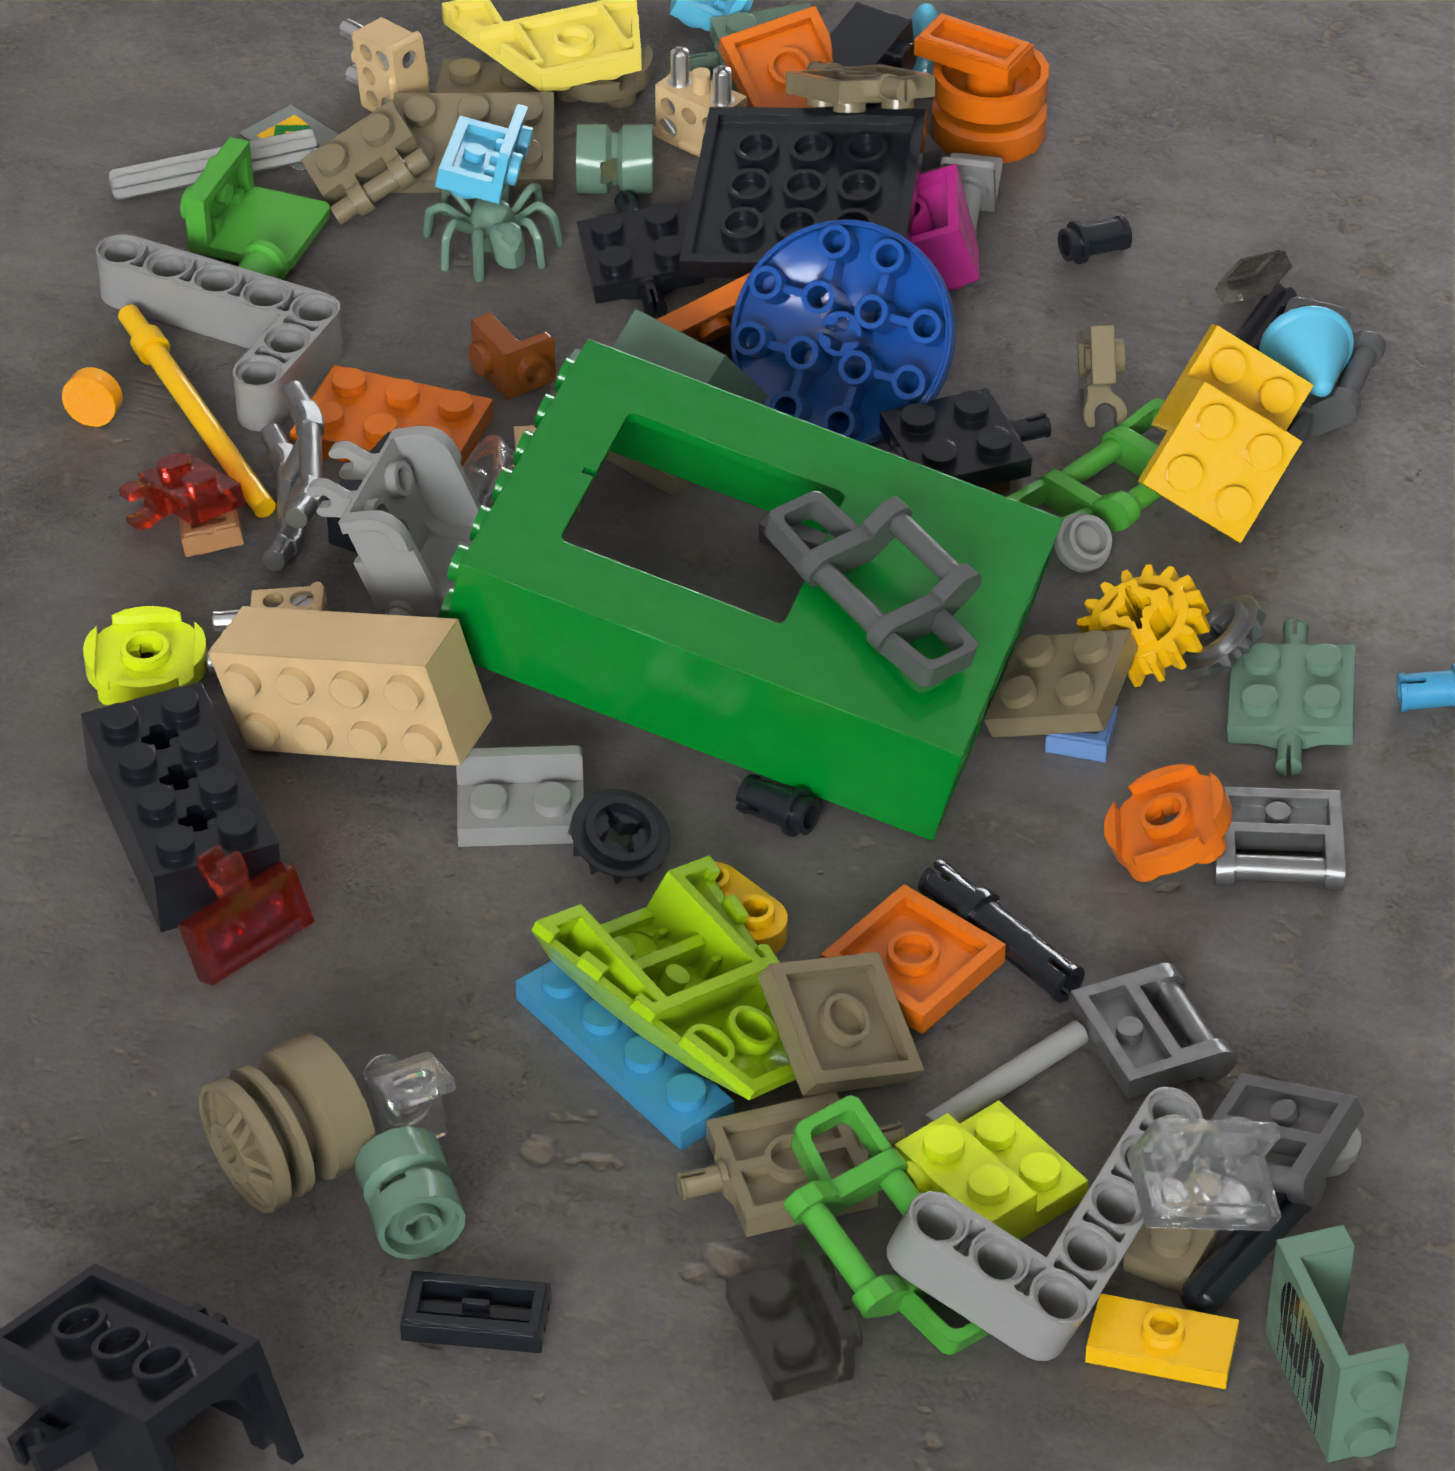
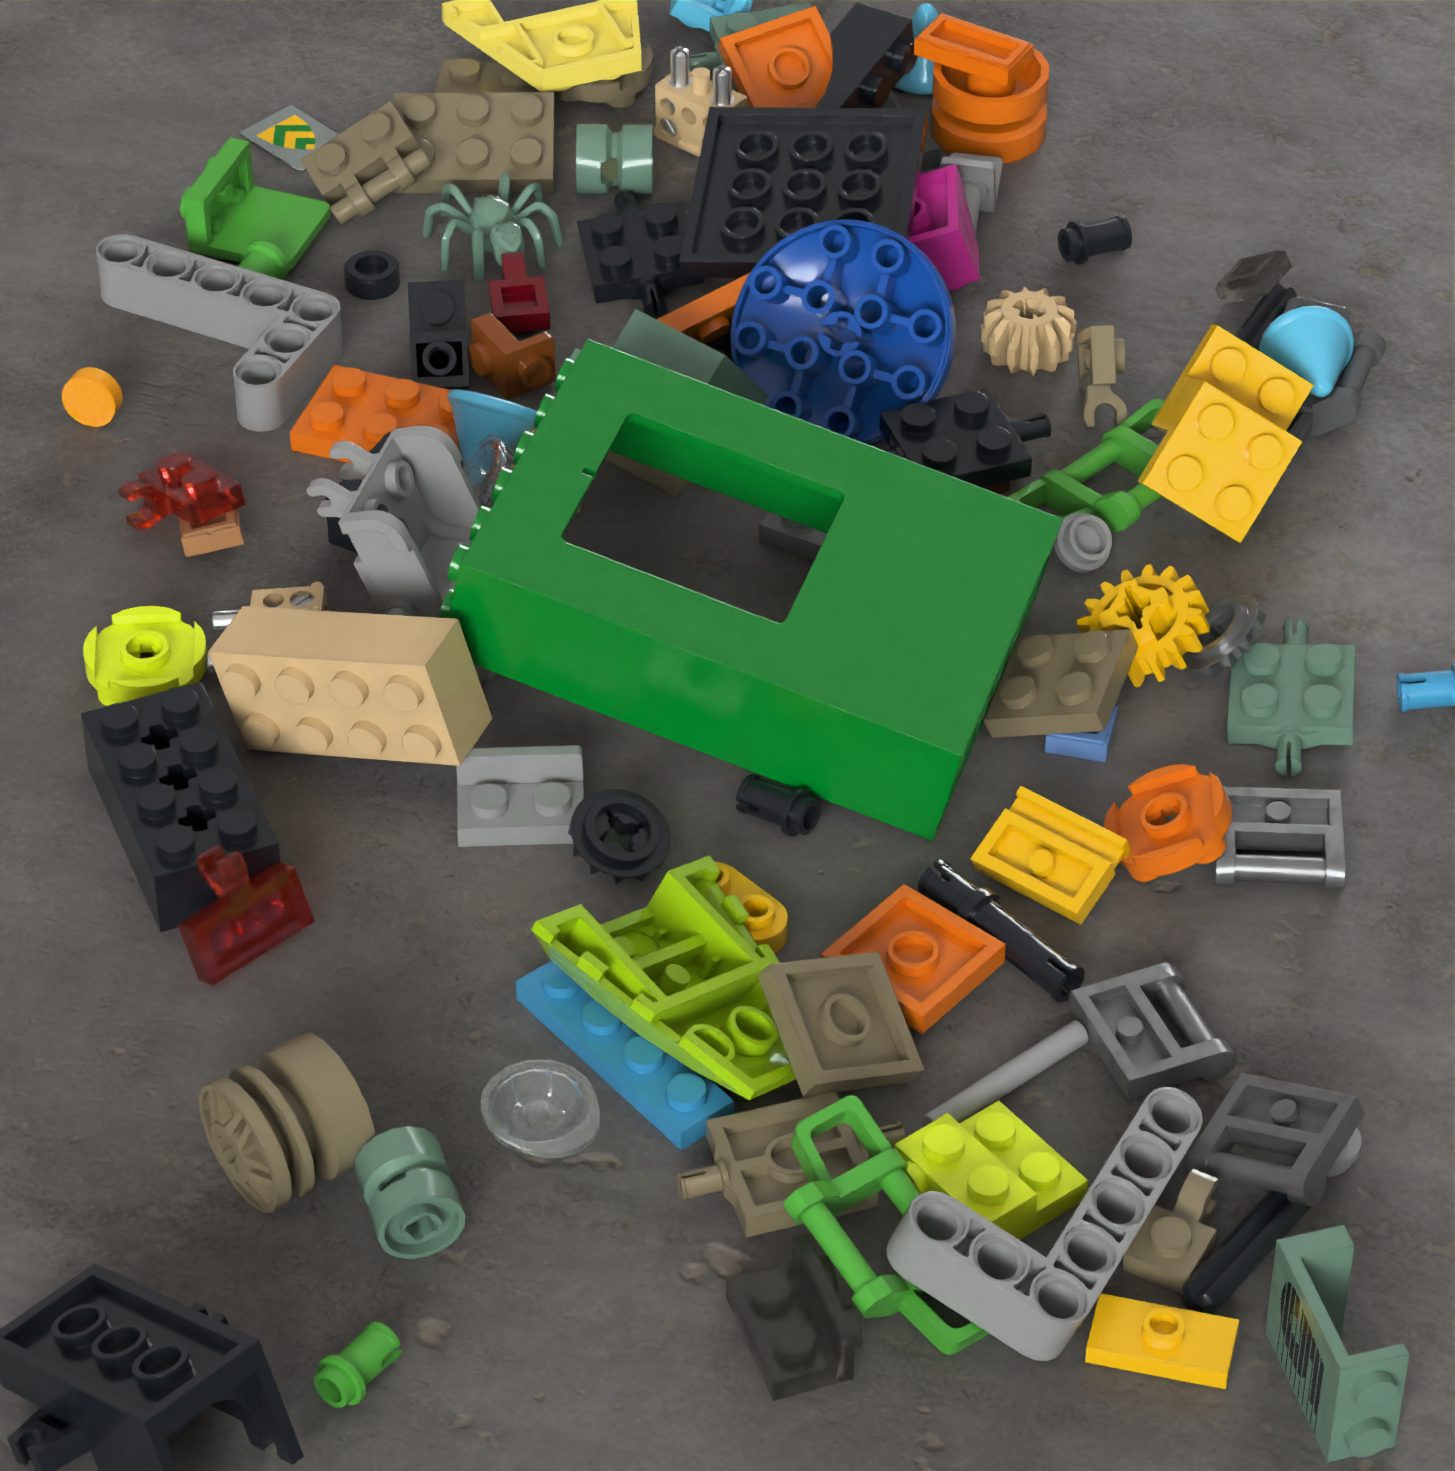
light grey axle [108,129,319,201] -> none
yellow bar [118,304,276,518] -> none
flat silver piece [259,381,327,571] -> none
tan piece [339,17,430,112] -> none
clear bracket [363,1051,456,1138] -> none
black tile [400,1271,552,1353] -> none
medium azure bracket [435,104,533,204] -> none
dark grey bar [764,491,982,687] -> none
dark tan plate [786,61,935,113] -> none
clear bracket [1127,1114,1281,1231] -> none
none -> bright green pin [313,1321,402,1408]
none -> black tile [344,250,400,300]
none -> black slope [407,280,469,389]
none -> medium azure hat [447,389,537,487]
none -> clear piece [481,1059,600,1160]
none -> dark red plate [488,252,551,333]
none -> yellow plate [970,786,1131,925]
none -> tan gear [980,286,1077,377]

